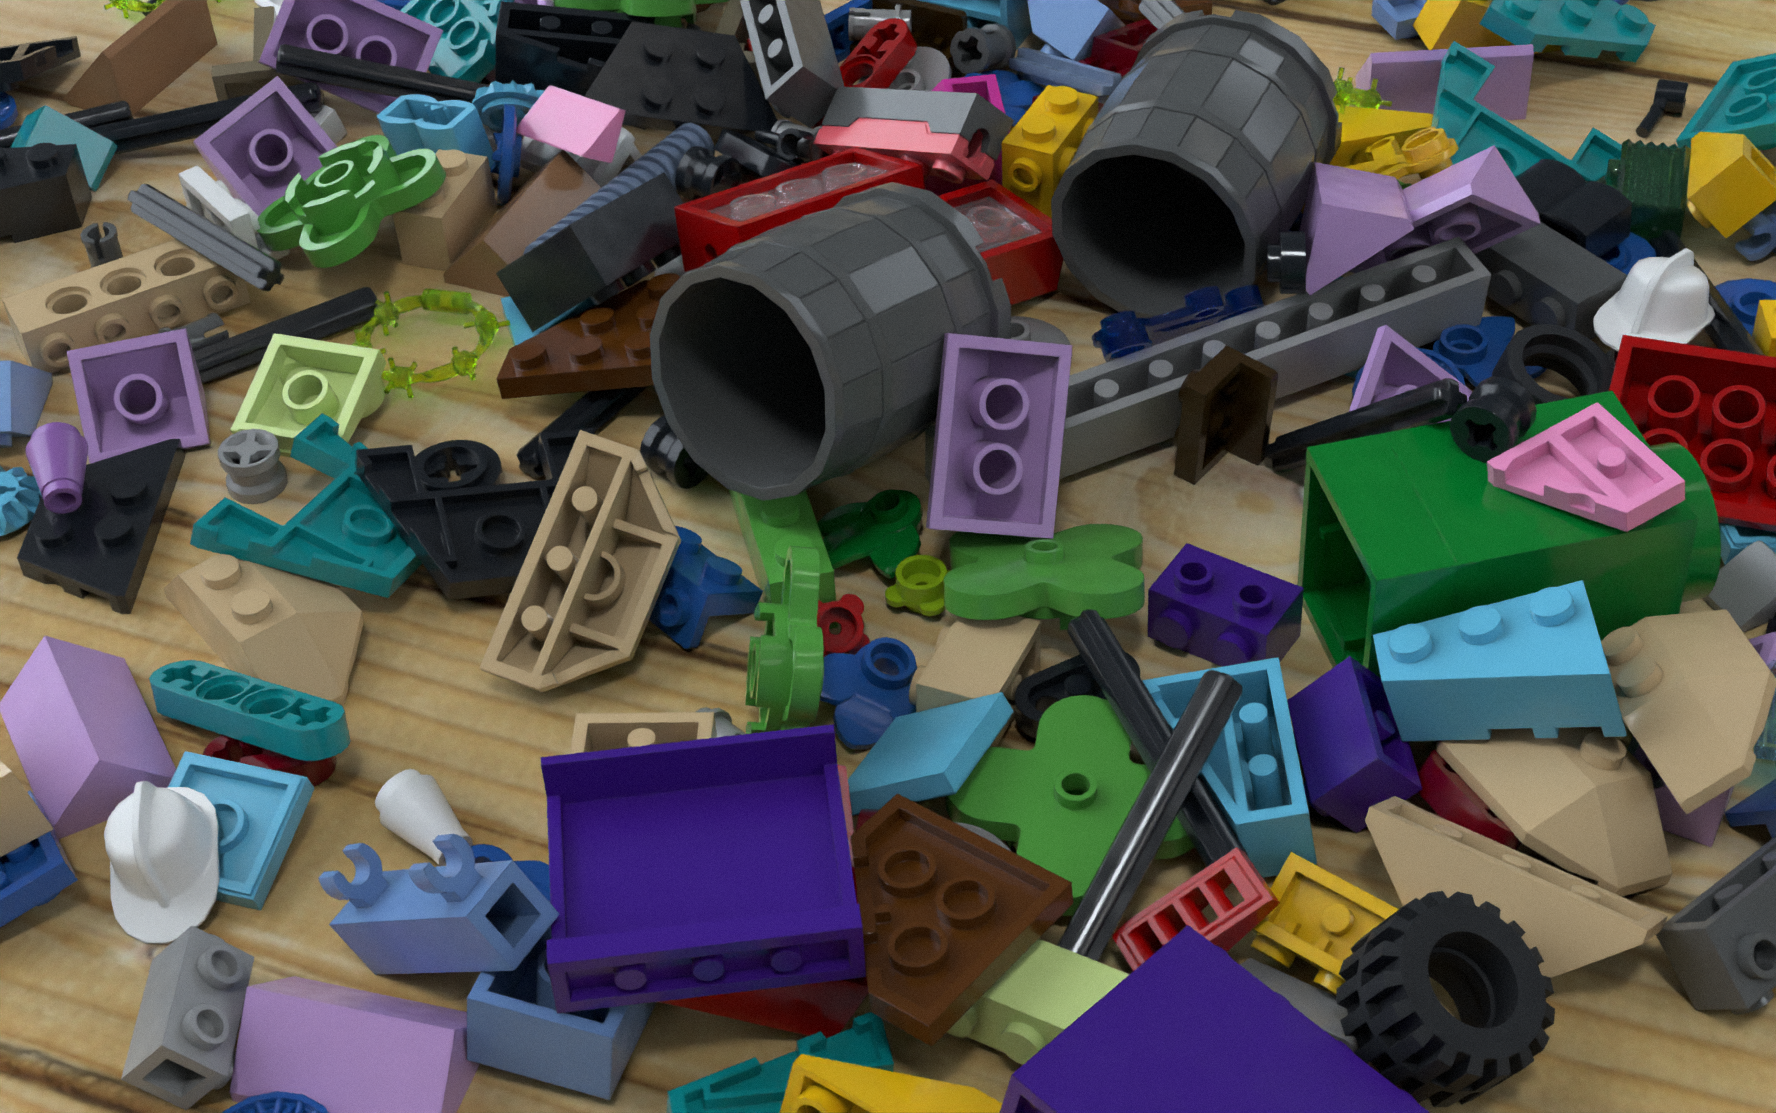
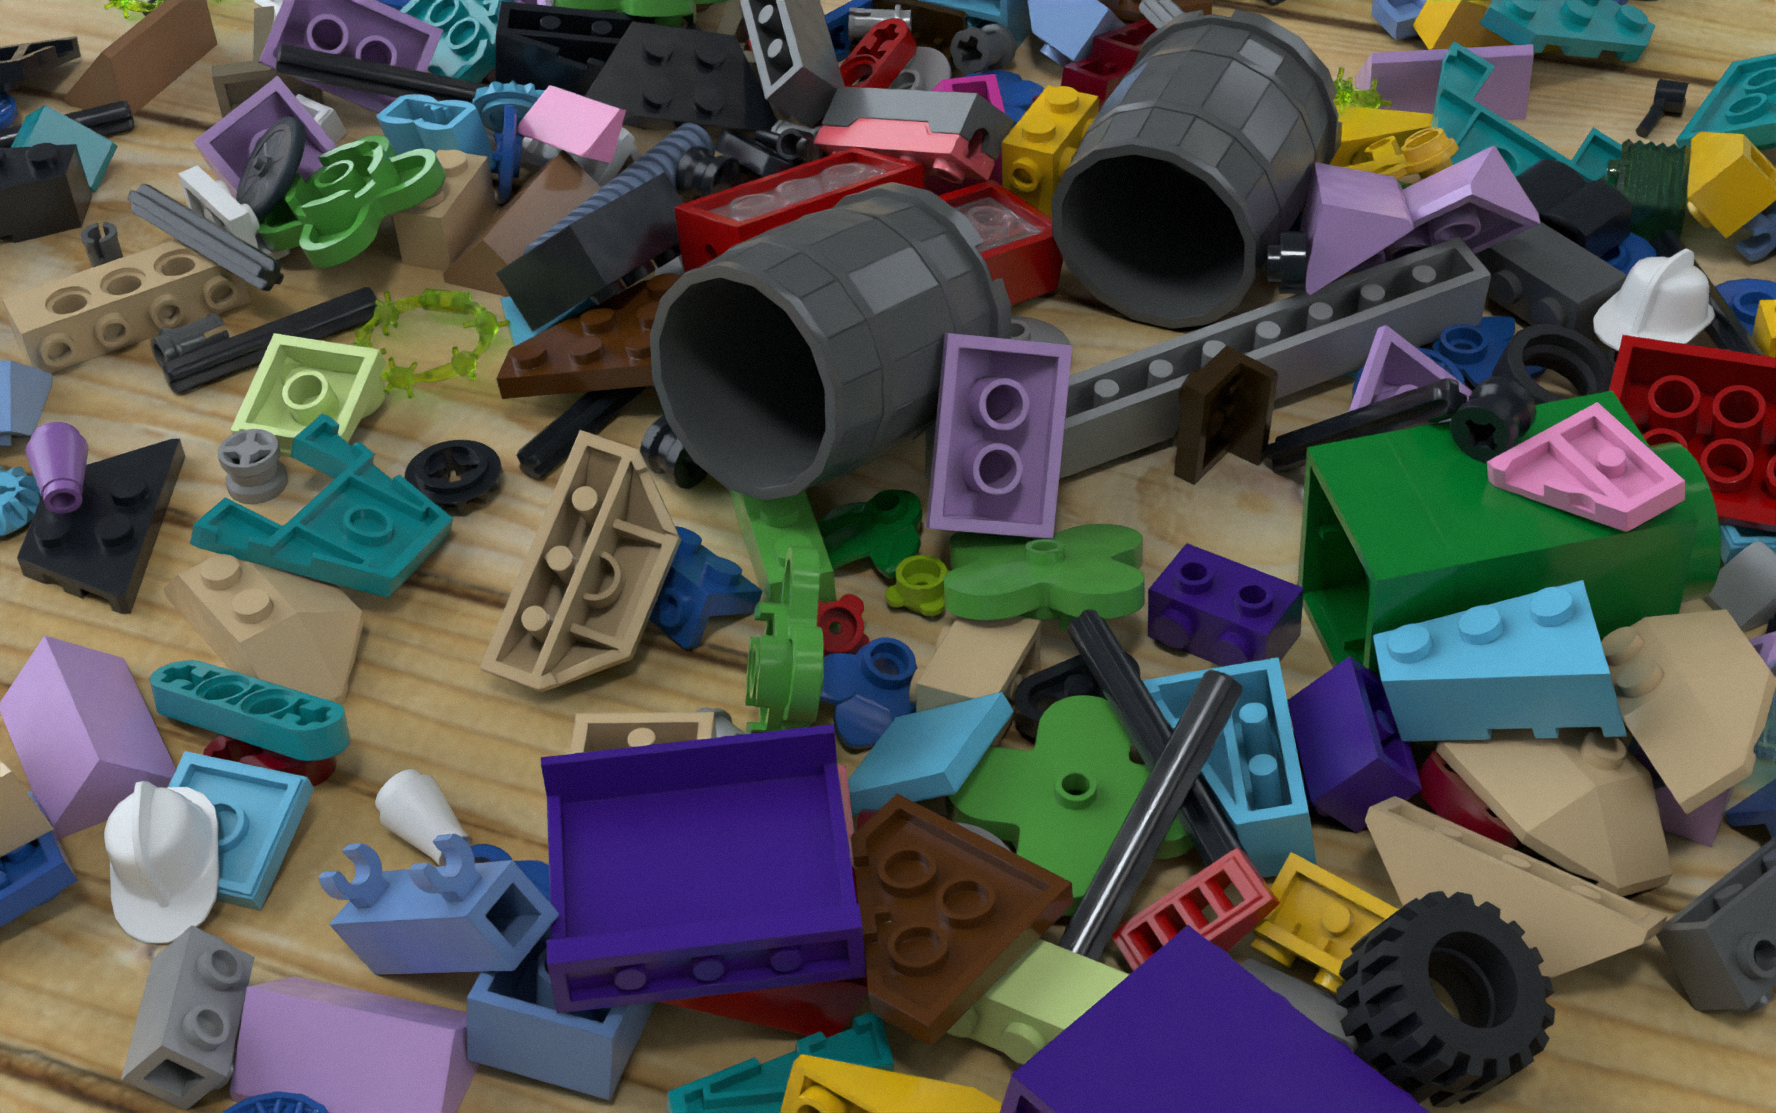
lavender slope [66,328,211,464] -> none
black axle [89,82,323,155] -> none
black wing [355,428,595,600] -> none
sand blue axle [1009,47,1122,104] -> none
clear blue plant [1091,285,1264,362] -> none
none -> wheel [236,117,305,221]

